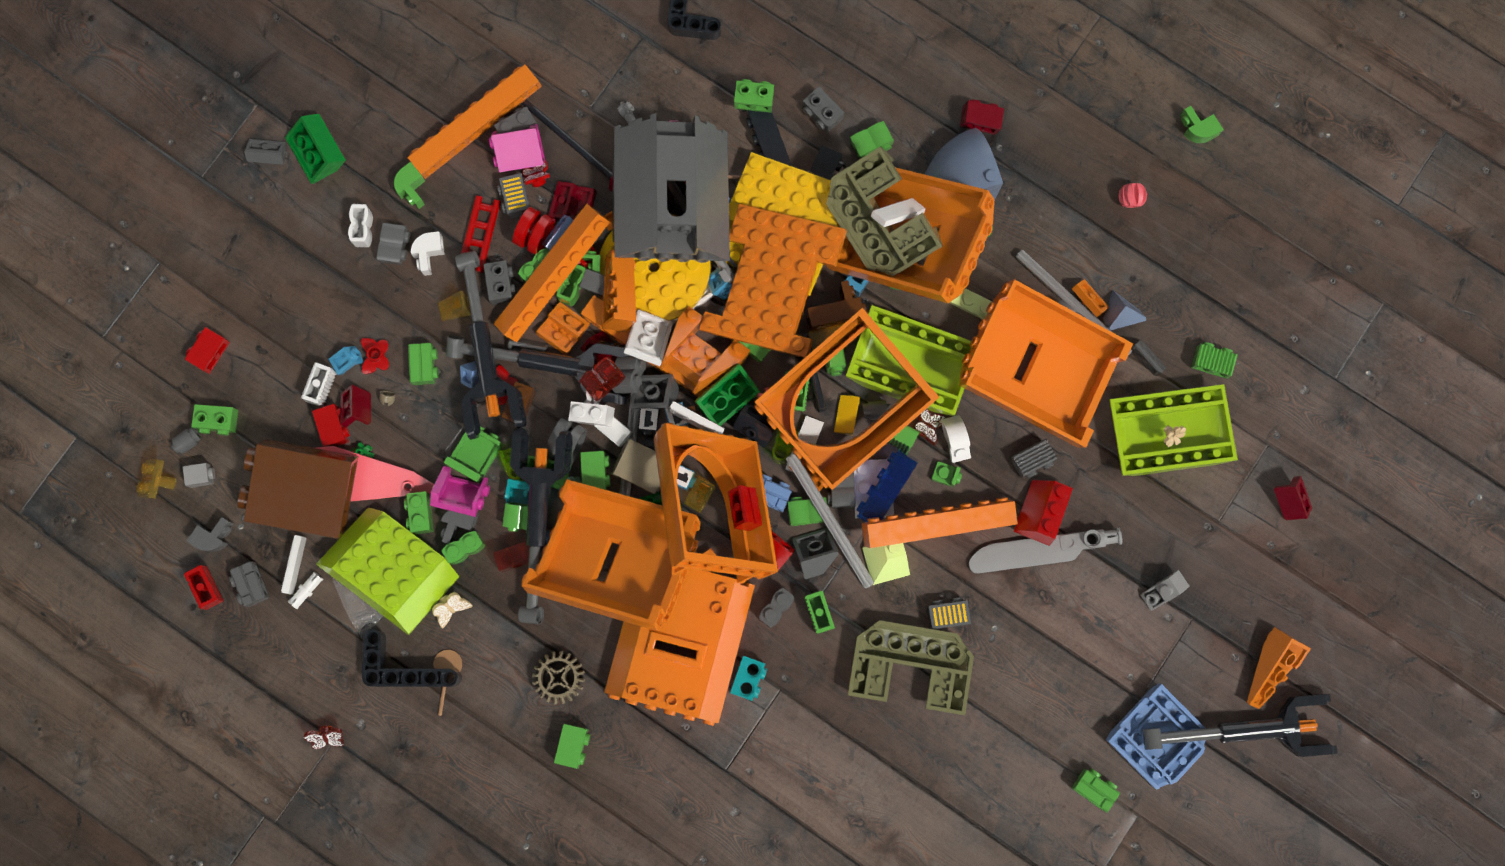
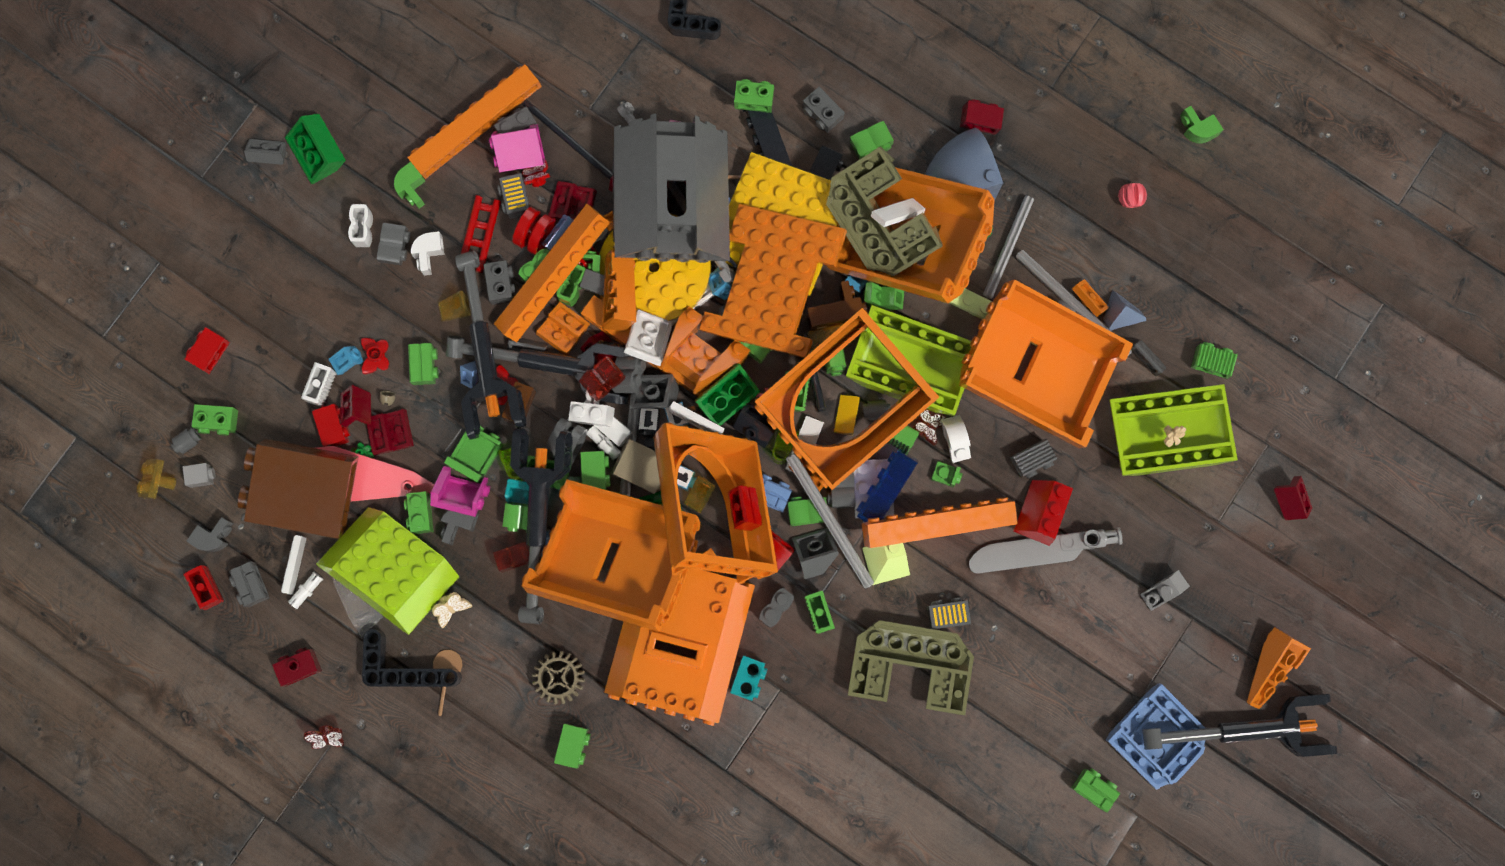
bright green brick [442,531,486,565] -> none
none -> dark red brick [272,647,322,687]
none -> dark red slope [367,409,414,455]
none -> white pin [587,426,621,461]
none -> bright green brick [864,282,904,310]
none -> light grey axle [983,195,1034,299]

